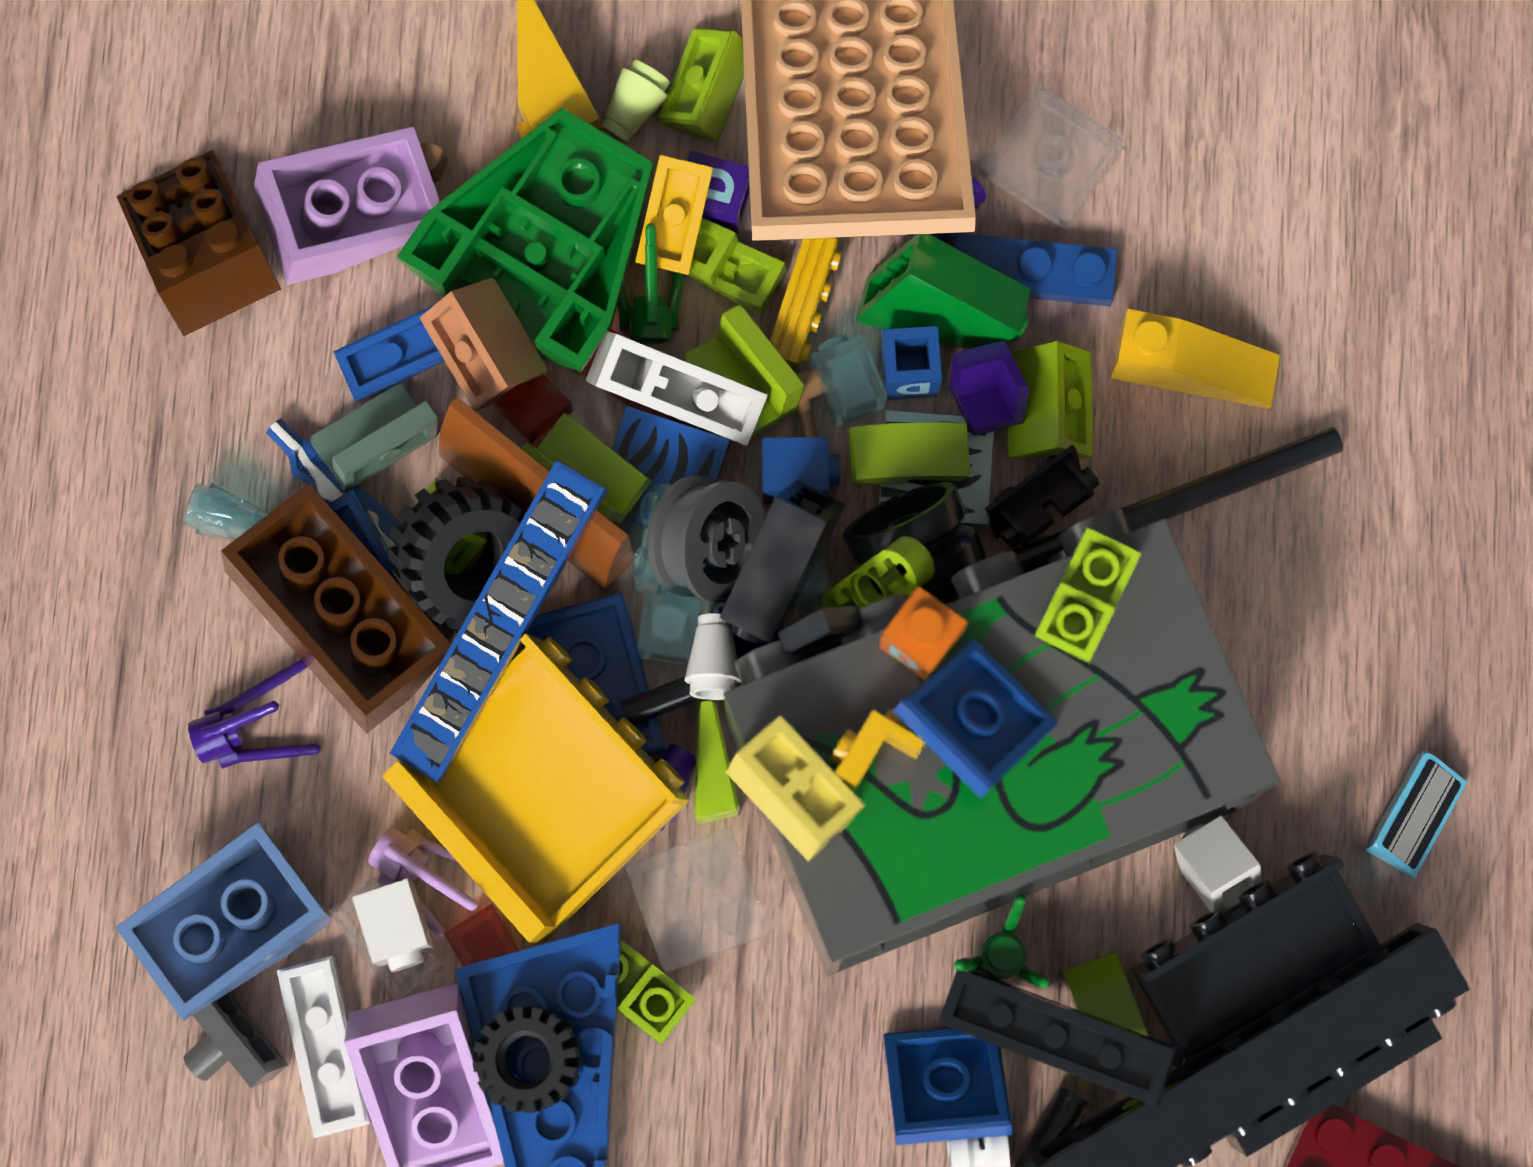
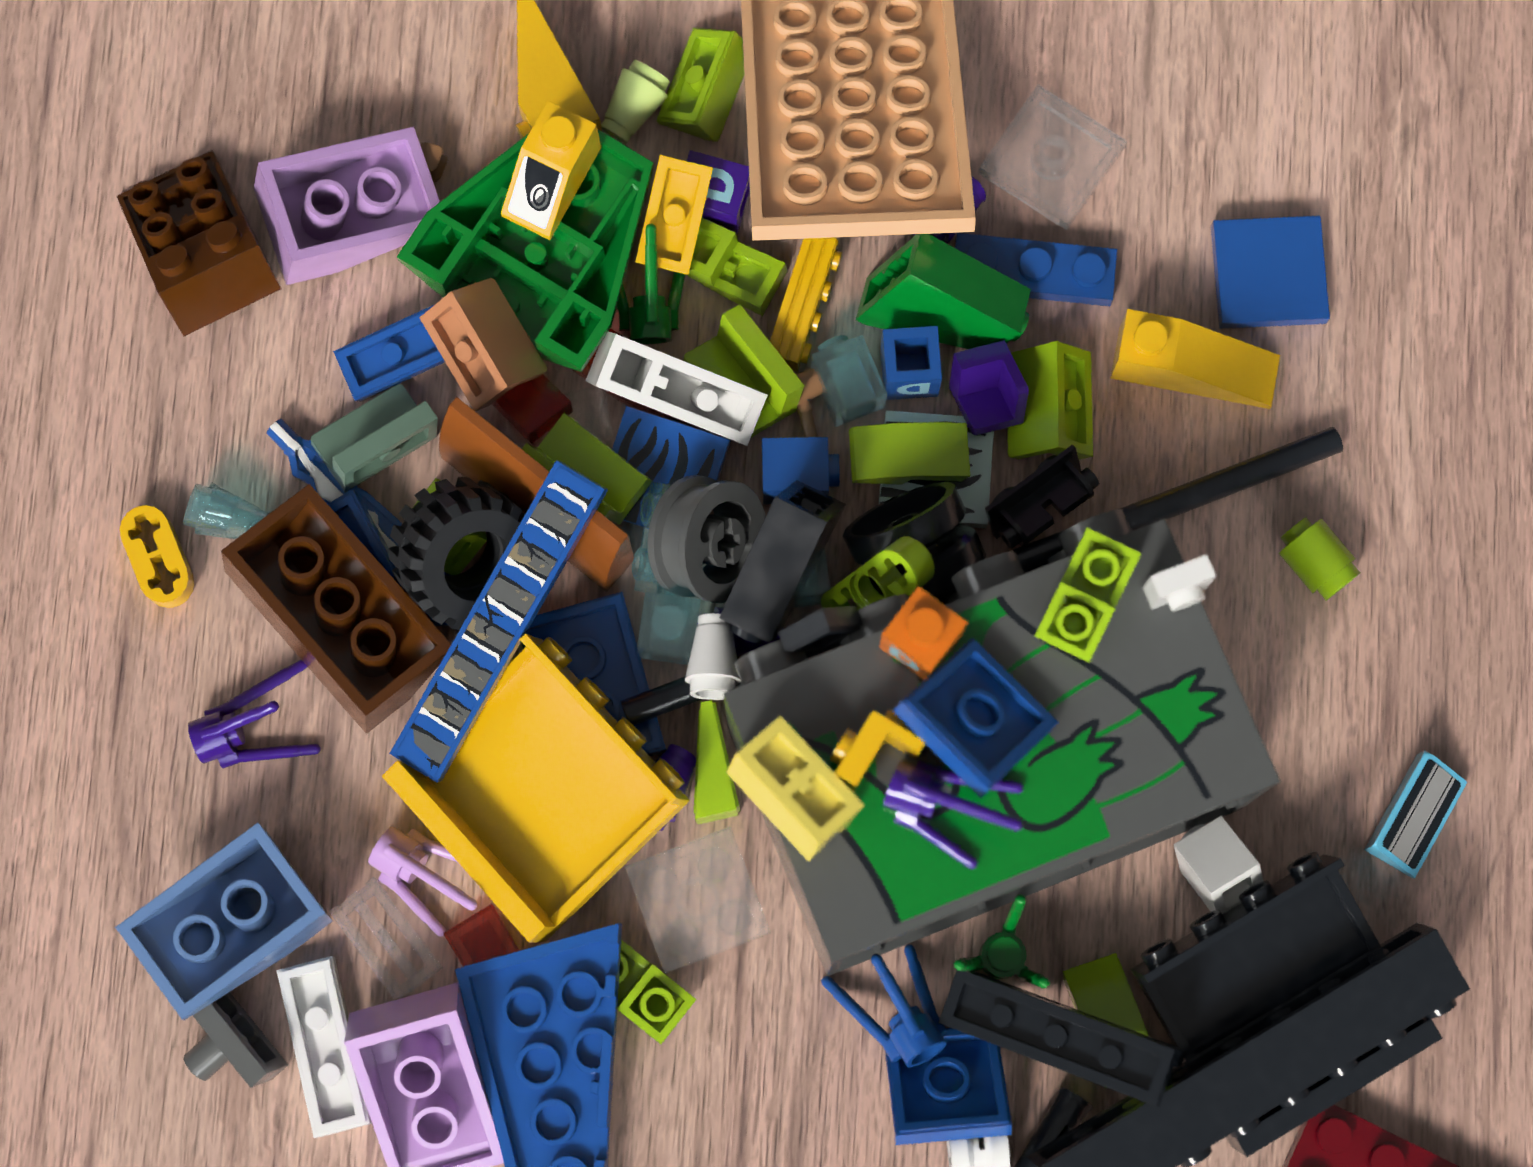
white brick [352,879,435,972] -> none
black tyre [472,1006,584,1113] -> none
none -> yellow beam [119,505,195,608]
none -> yellow slope [501,100,601,240]
none -> blue plant [821,944,947,1068]
none -> dark purple plant [883,760,1024,869]
none -> white plate [1143,554,1216,612]
none -> blue tile [1211,216,1330,329]
none -> lime brick [1279,517,1361,601]

